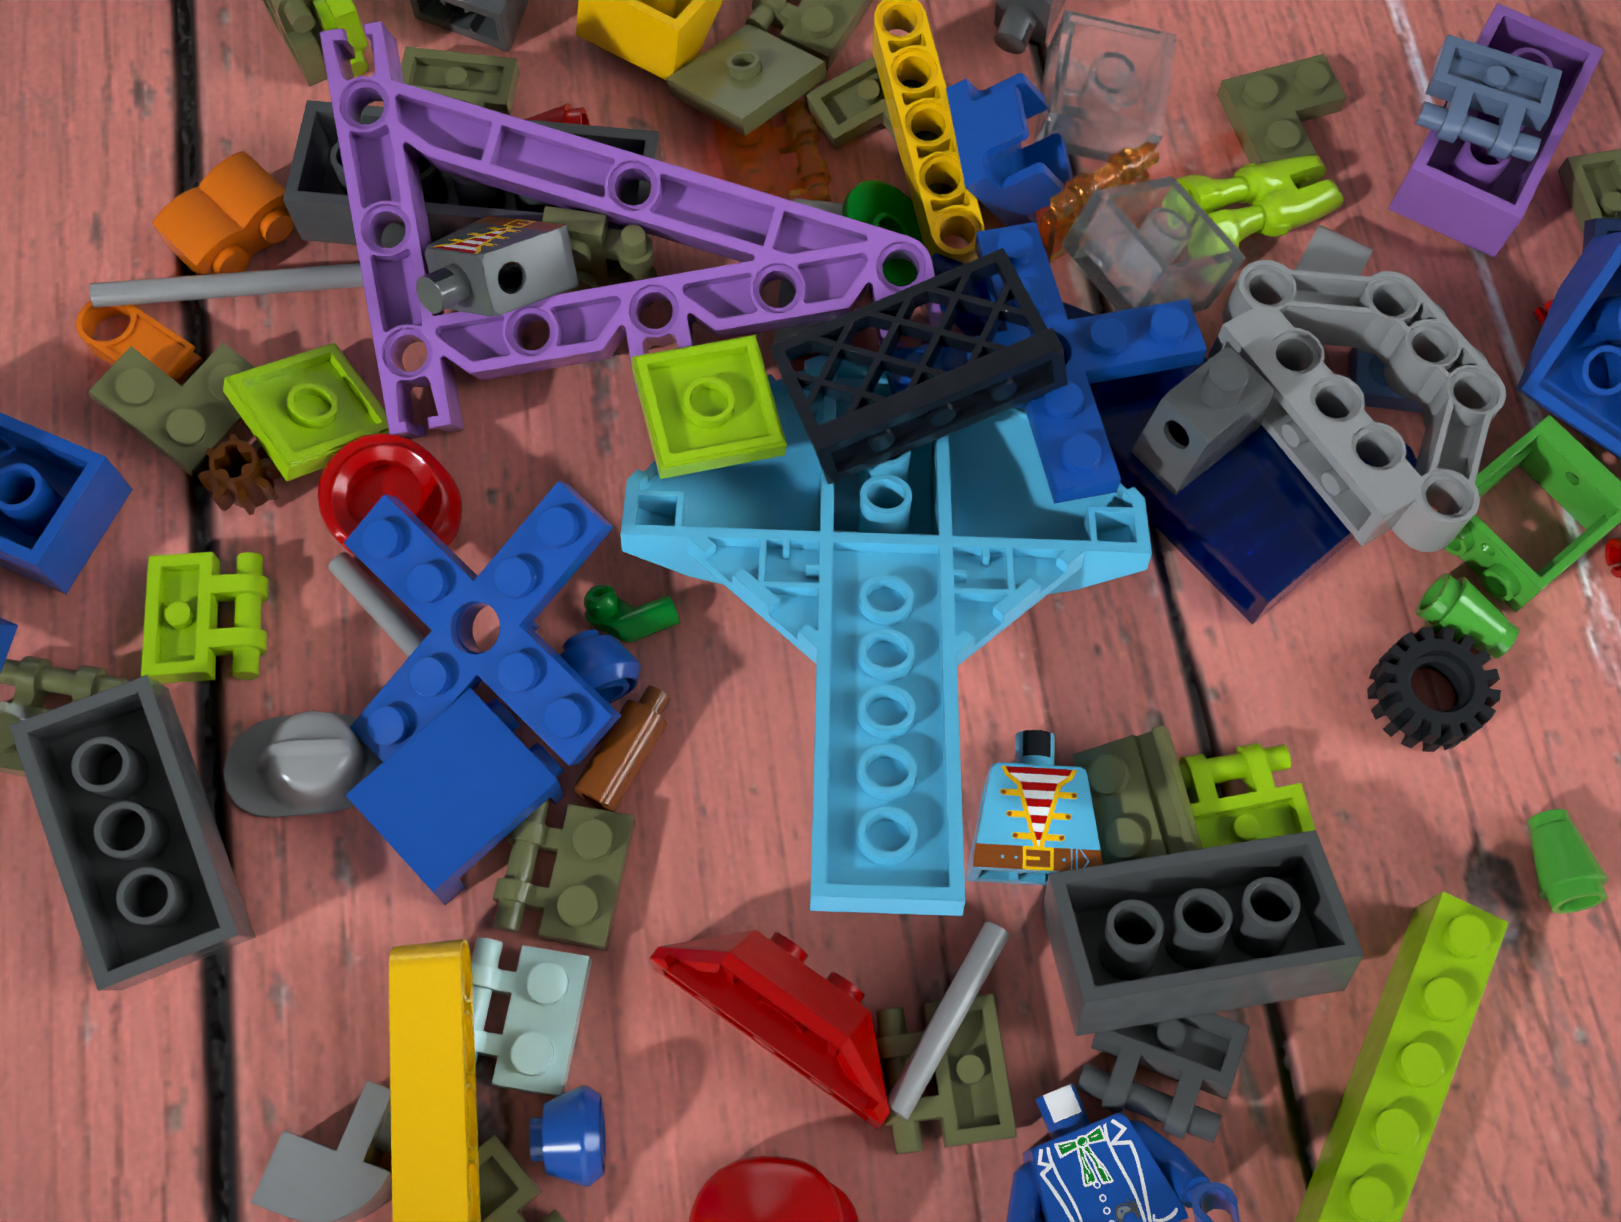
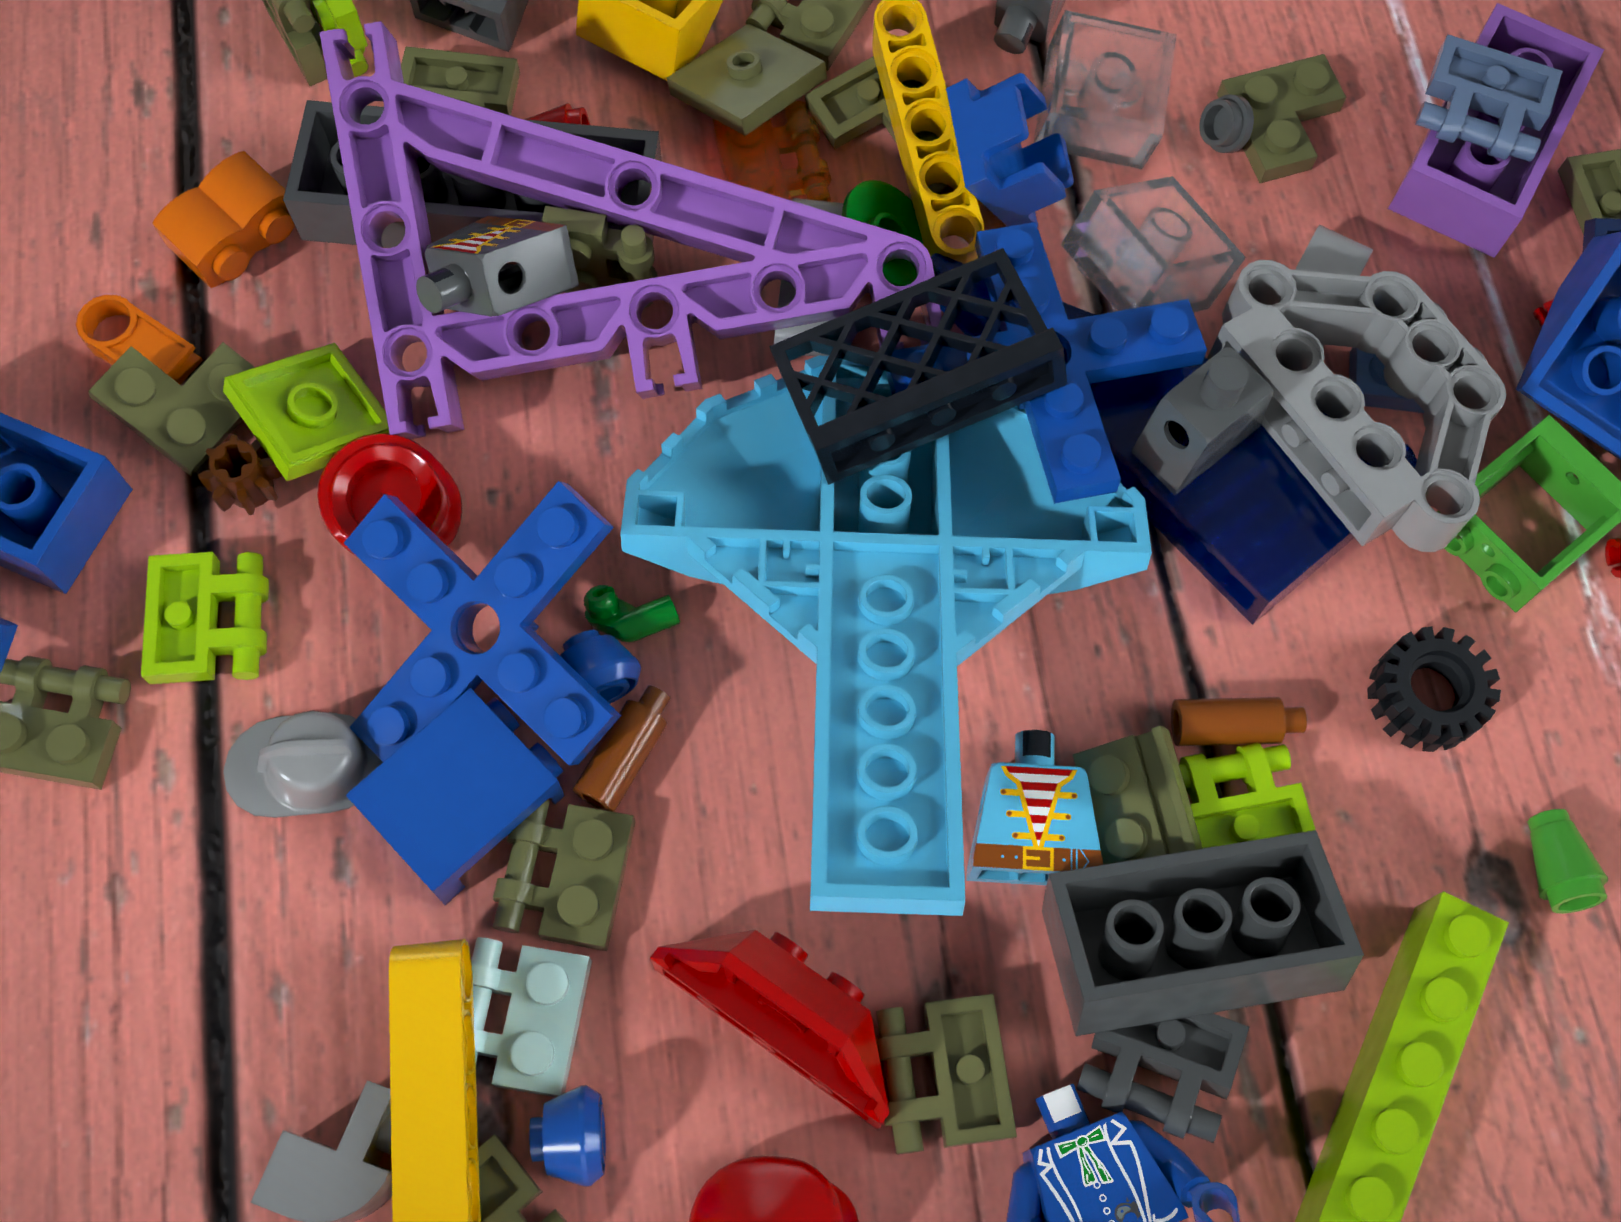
dark grey brick [9,675,256,991] -> none
light grey bar [90,263,364,308] -> none
light grey bar [328,552,425,657] -> none
lime plate [632,335,787,479] -> none
light grey bar [887,921,1010,1120] -> none
clear orange plate [1039,141,1160,263] -> none
lime piece [1165,155,1344,277] -> none
bright green cone [1416,573,1519,659] -> none
none -> dark orange cylinder [1171,697,1307,746]
none -> dark grey plate [1199,94,1254,153]

